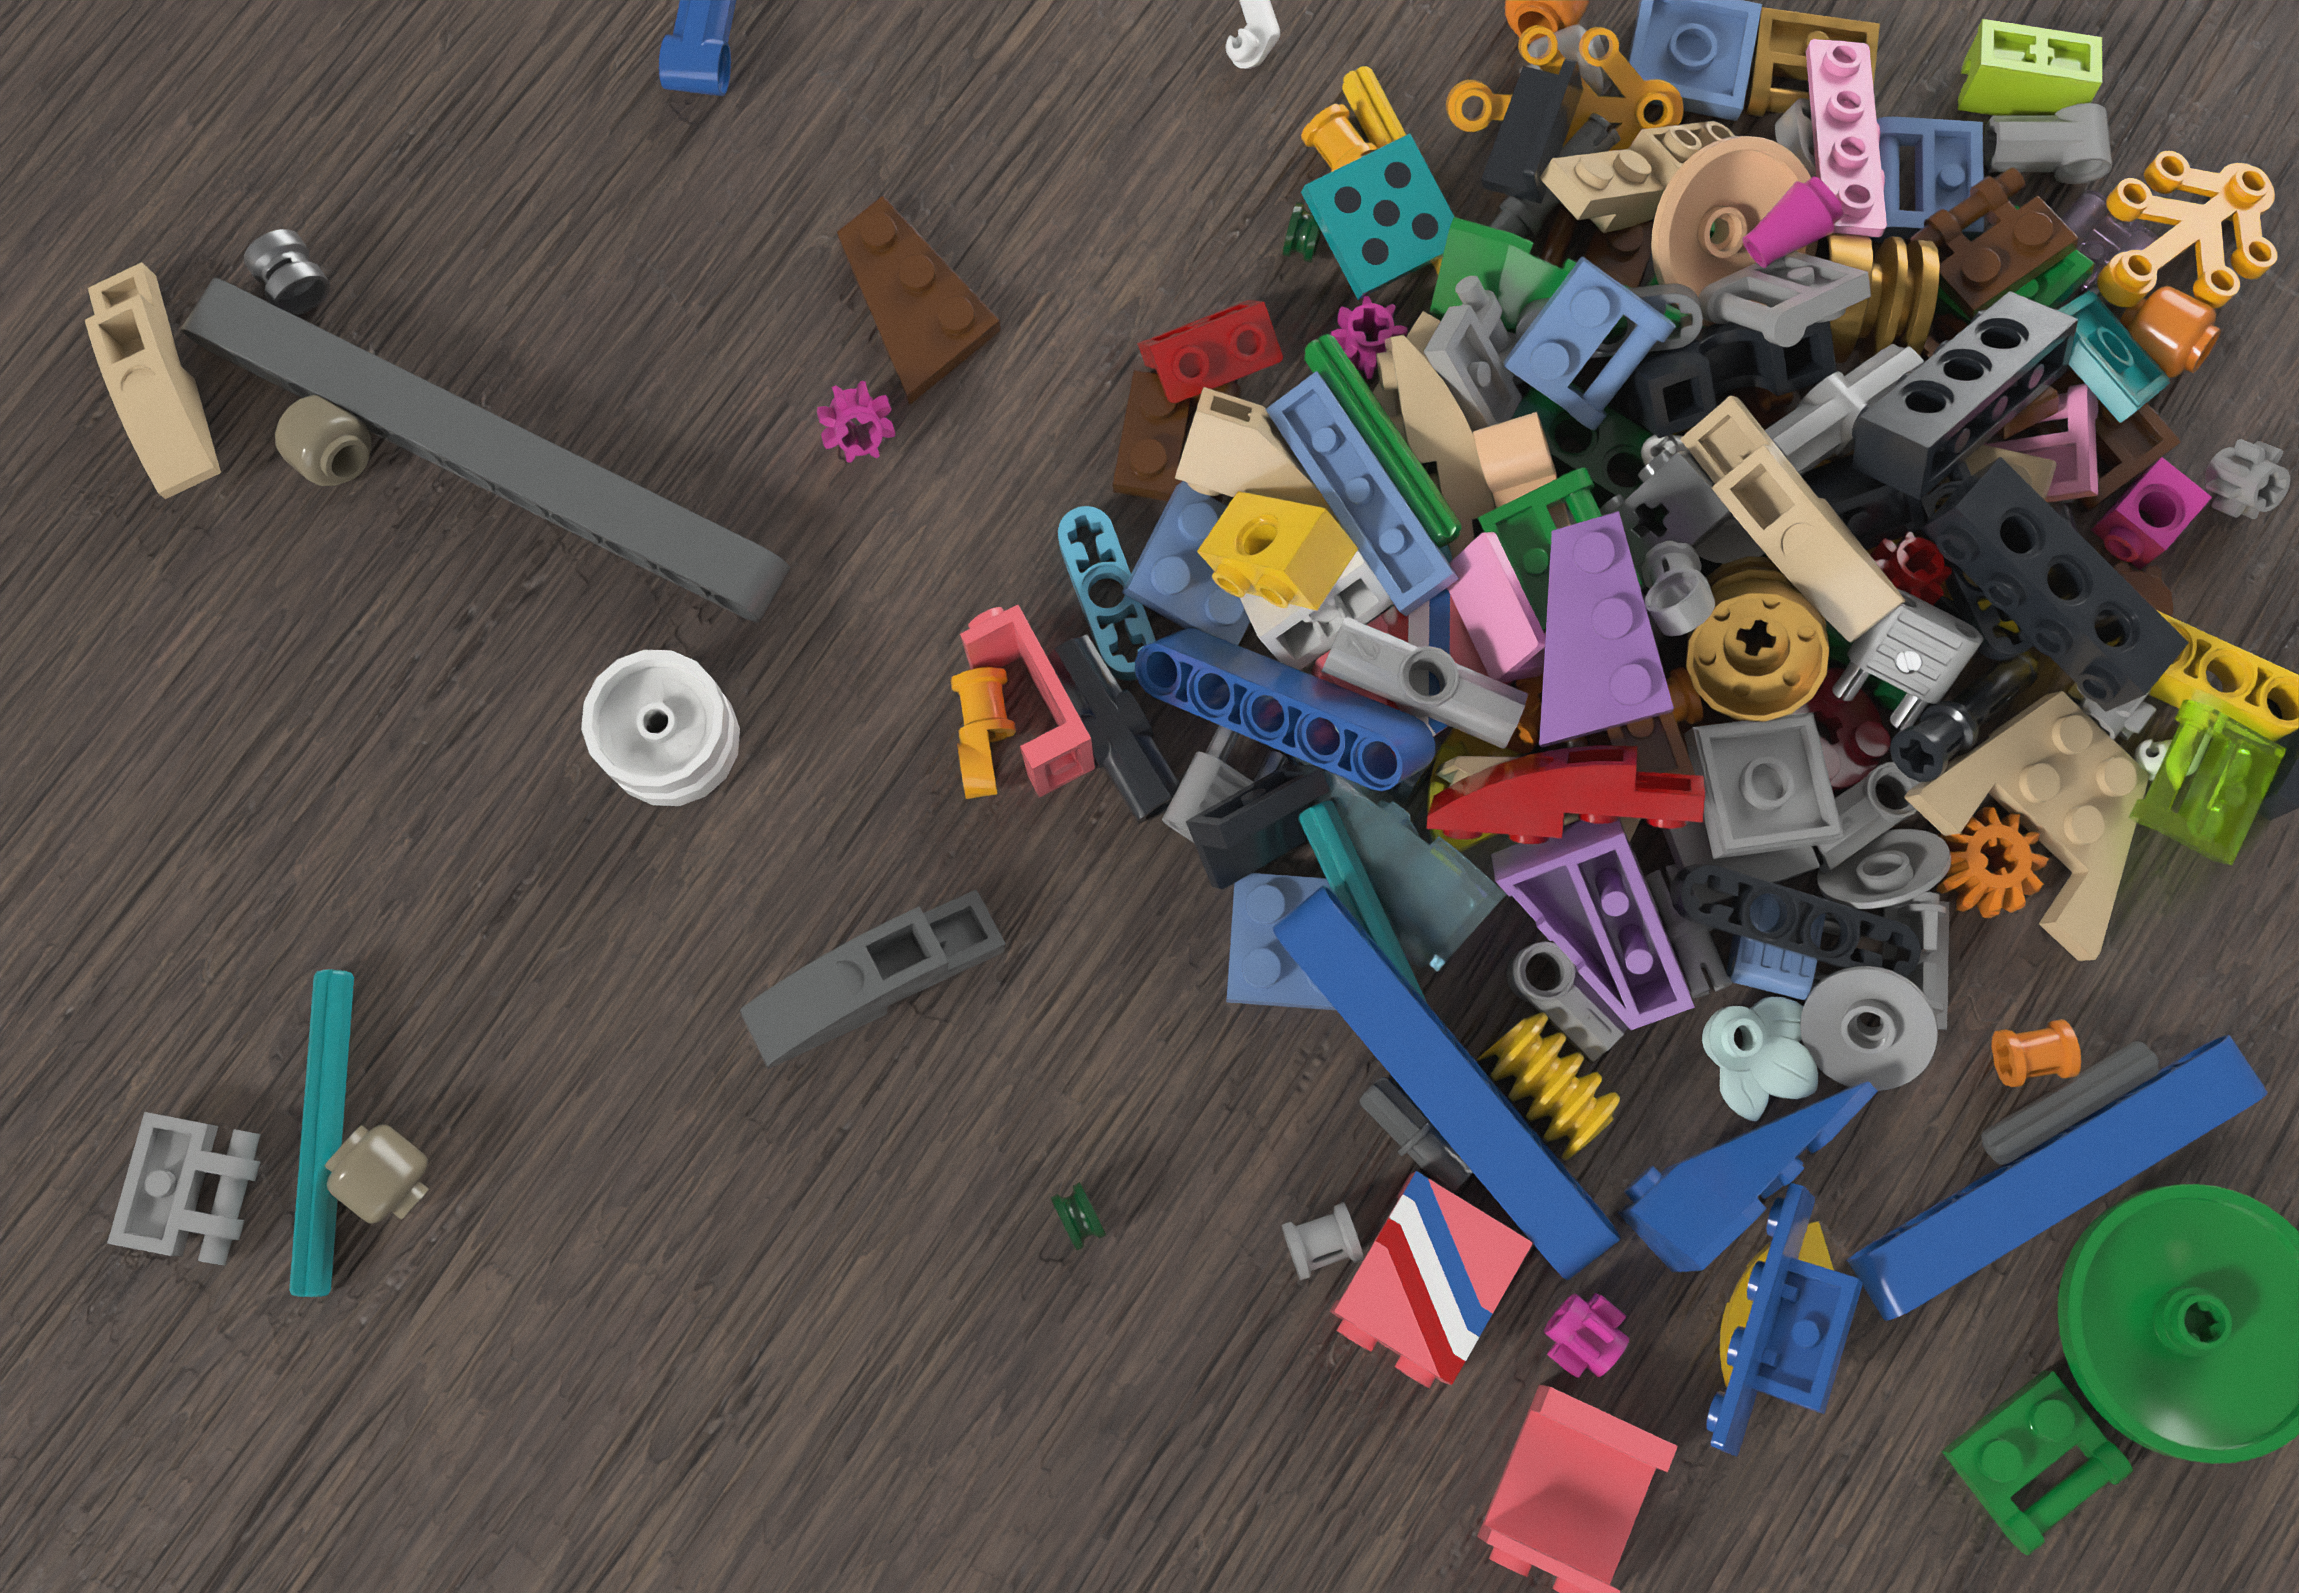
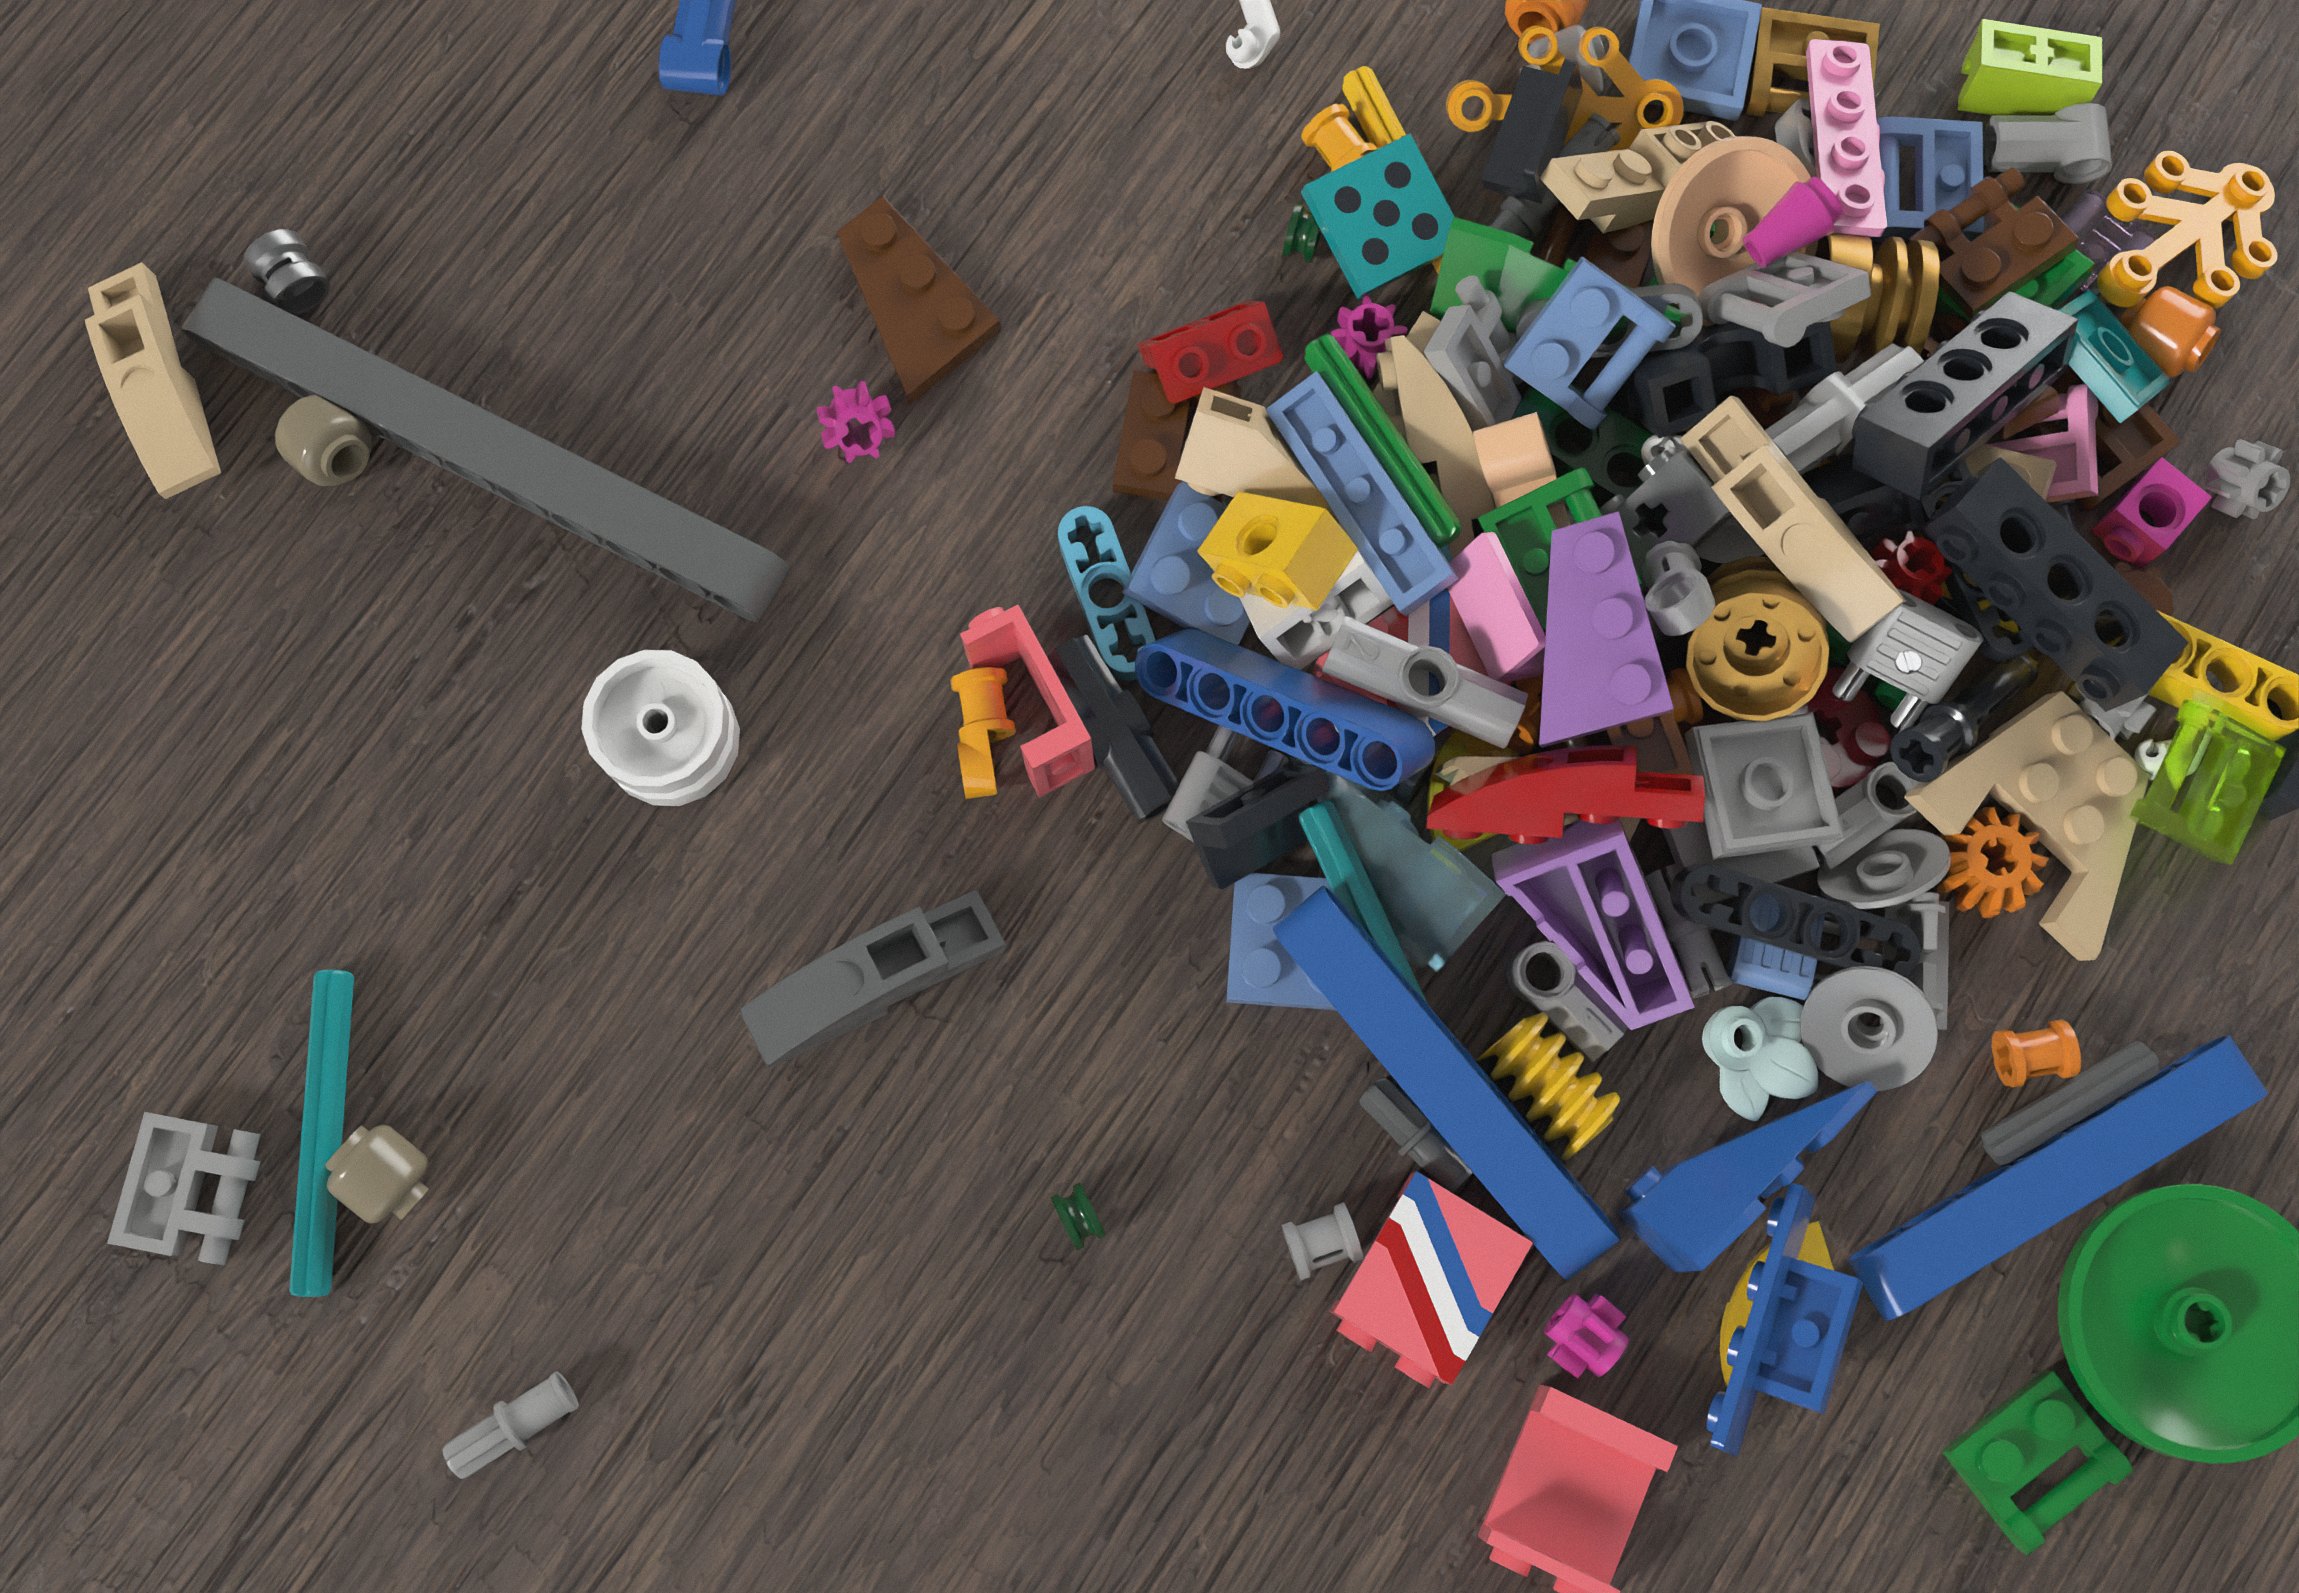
none -> light grey axle [442,1371,579,1479]

